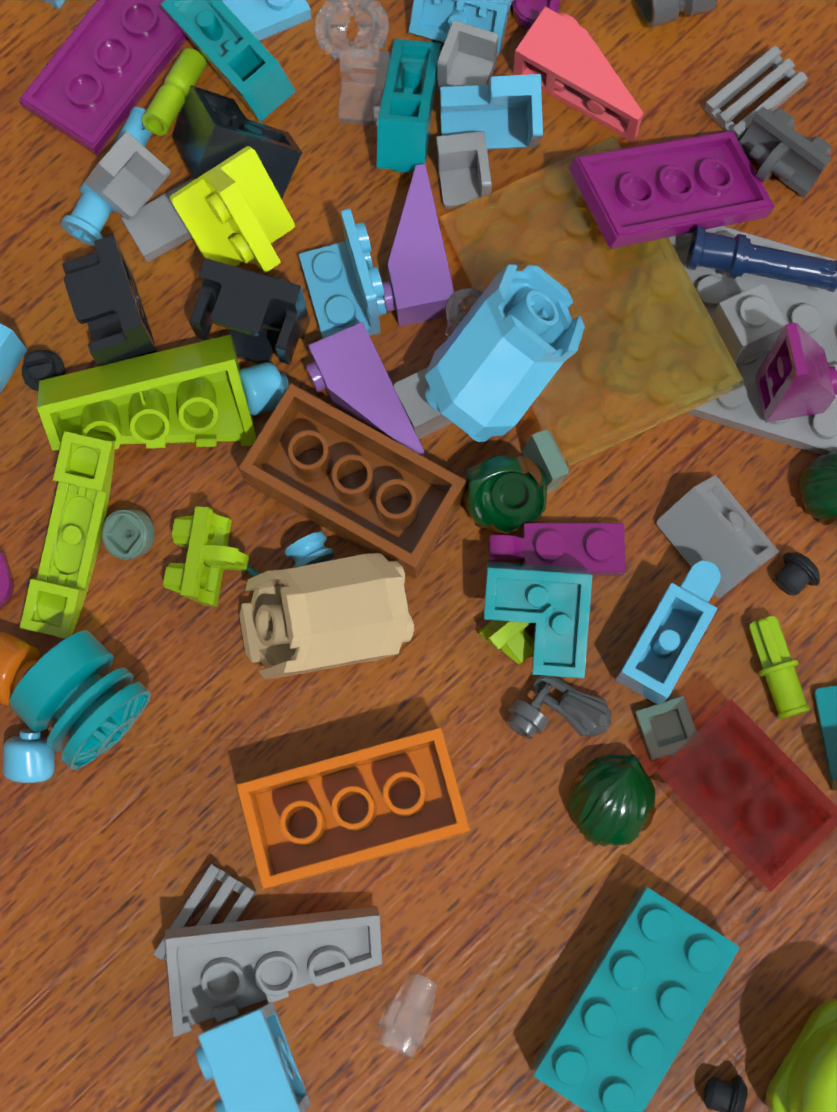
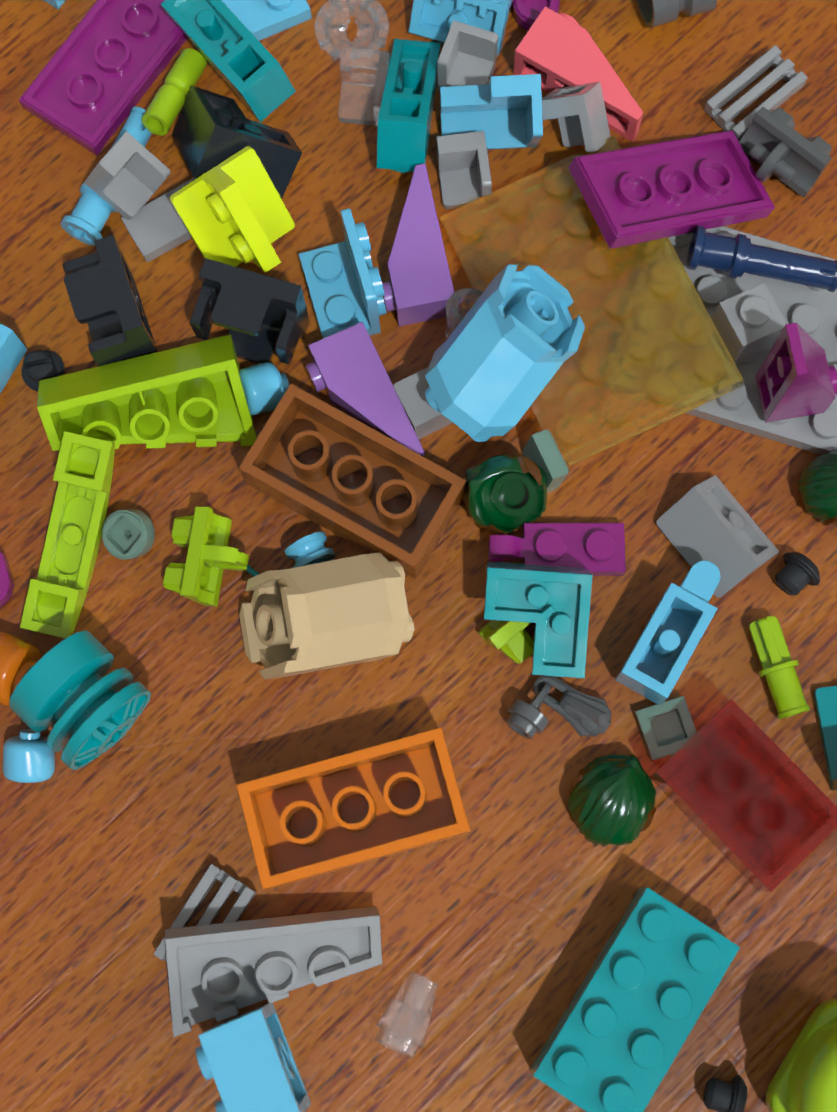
none -> light grey panel [542,82,611,152]

